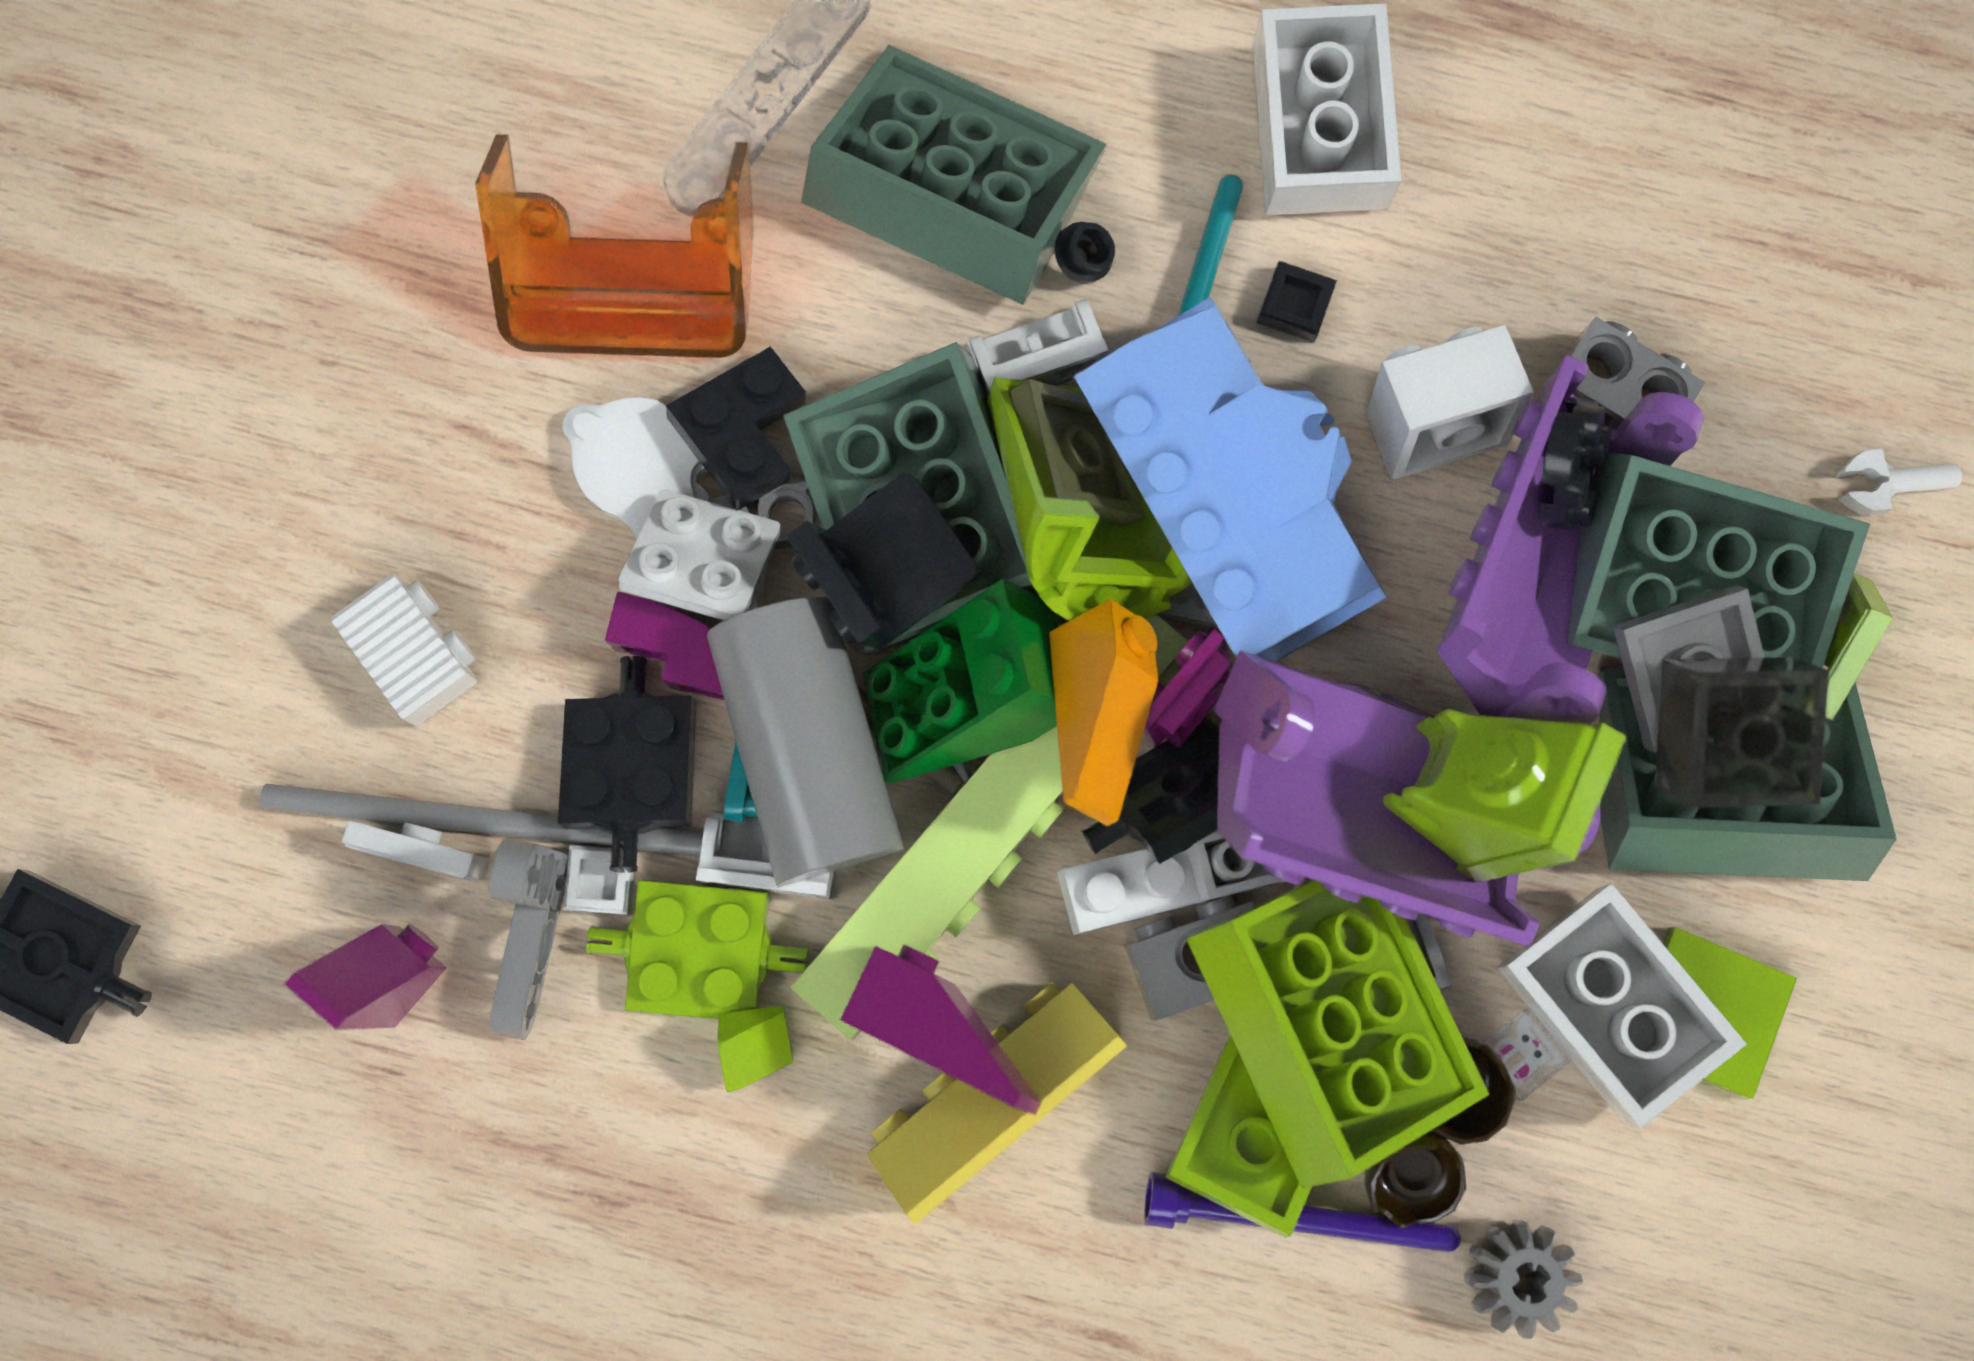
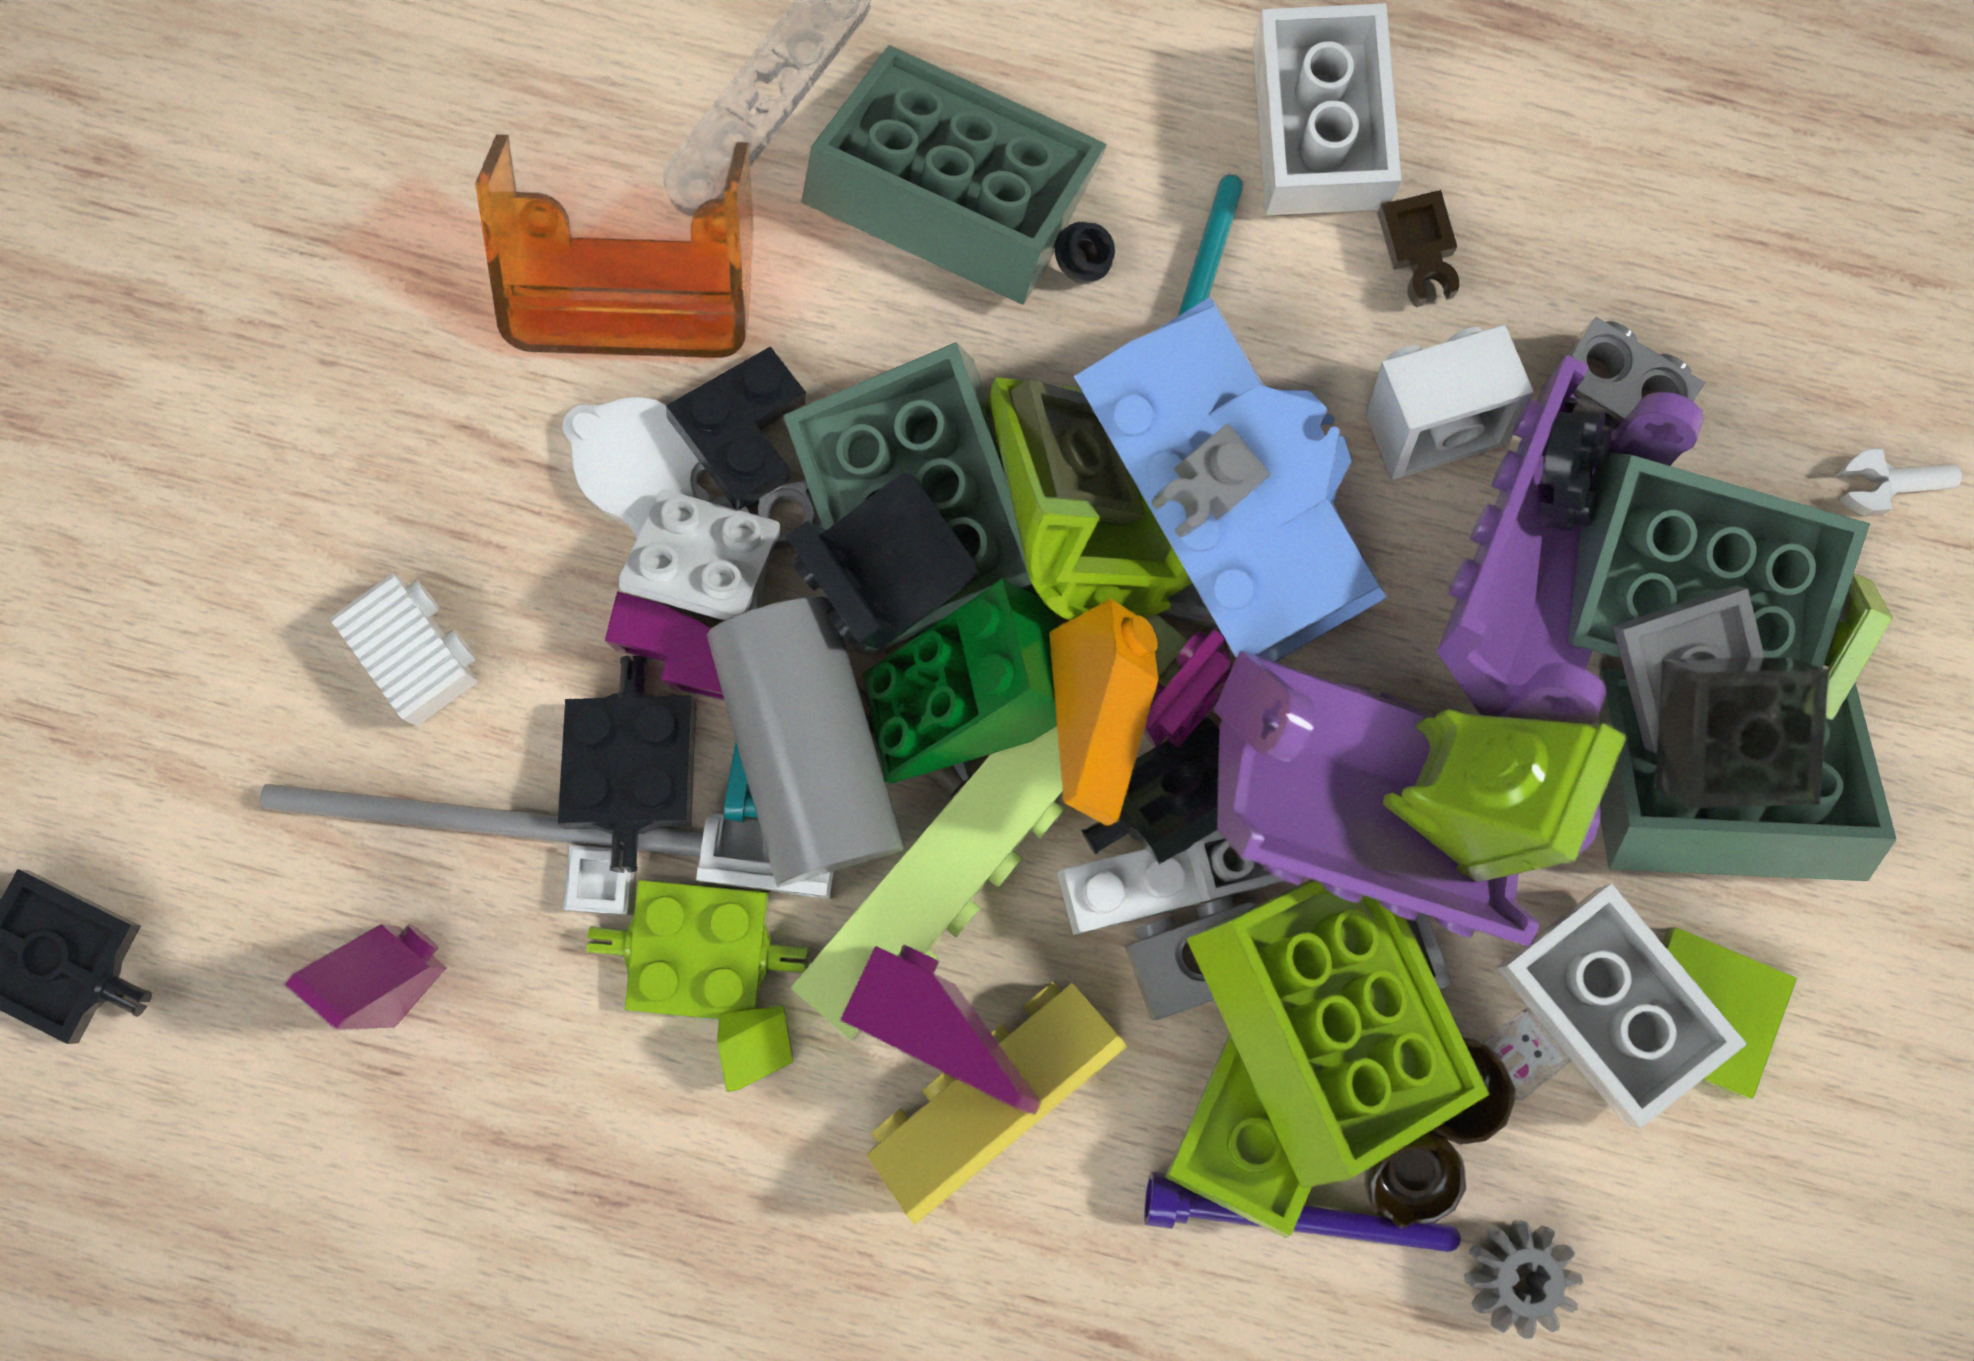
white plate [342,820,489,882] -> none
light grey beam [489,838,568,1040] -> none
white hinge [967,299,1108,397] -> none
black tile [1256,261,1337,343] -> none
none -> light grey plate [1151,423,1271,537]
none -> dark brown plate [1377,190,1460,307]

